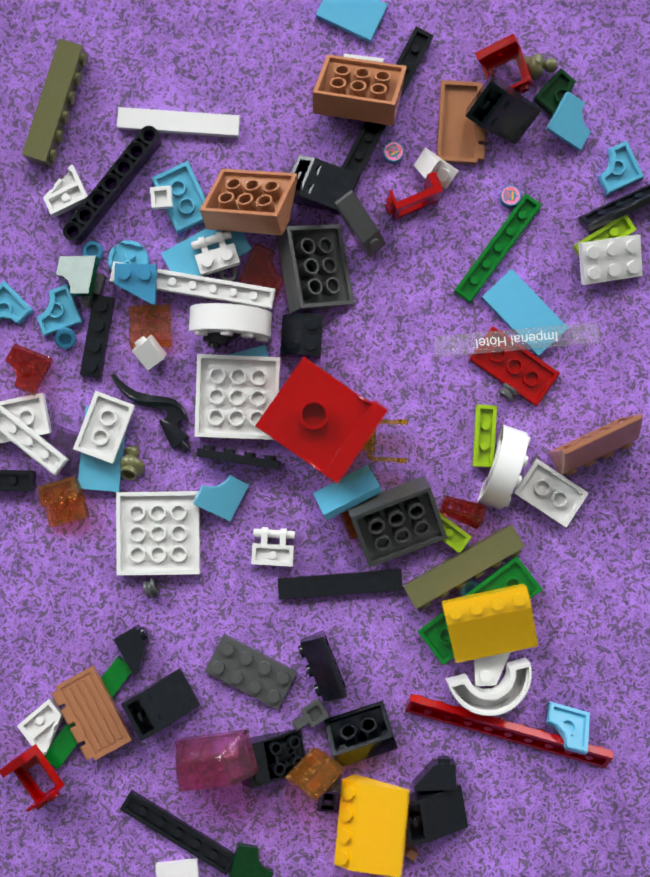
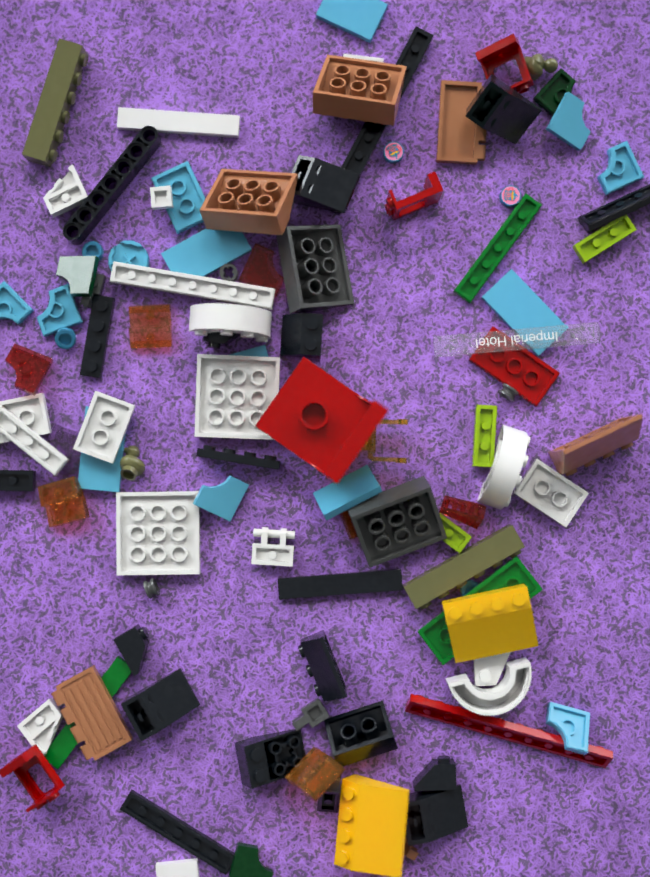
black piece [111,373,191,453] -> none
dark azure wing [114,263,158,306] -> none
white brick [132,334,167,370] -> none
clear pink windscreen [175,729,258,792] -> none
white plate [191,231,241,276] -> none
dark grey plate [204,633,297,710] -> none
dark grey slope [335,190,386,257] -> none
white slope [414,148,459,189] -> none
white plate [578,234,643,285] -> none

